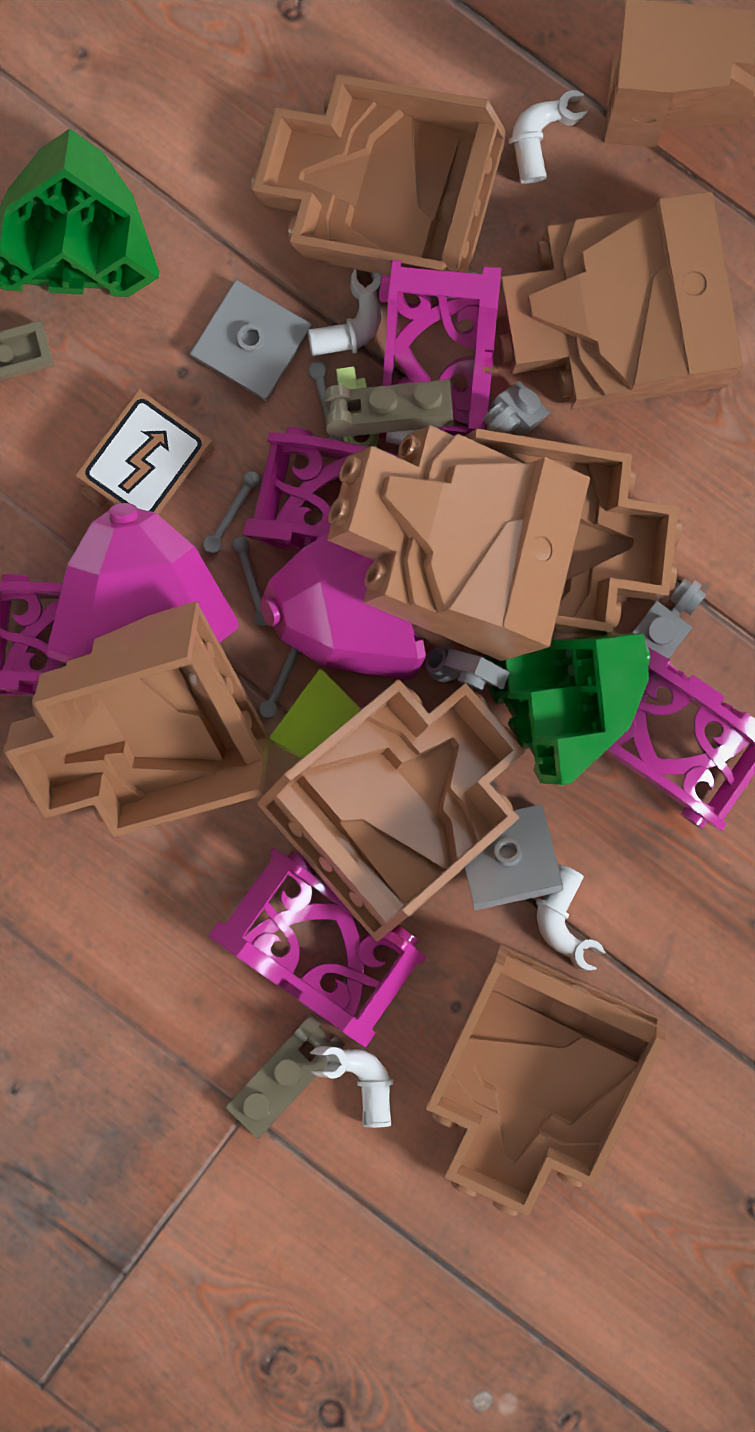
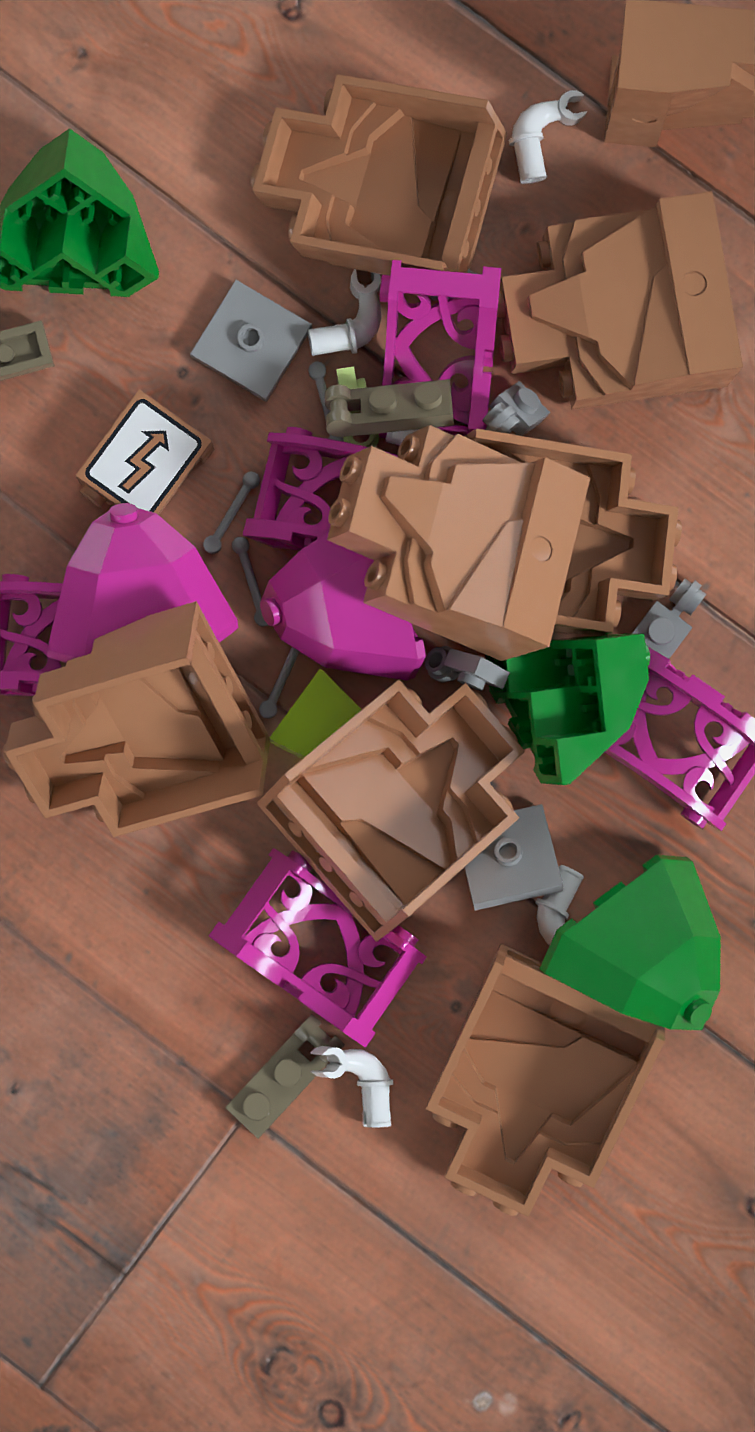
none -> green brick [539,854,721,1030]

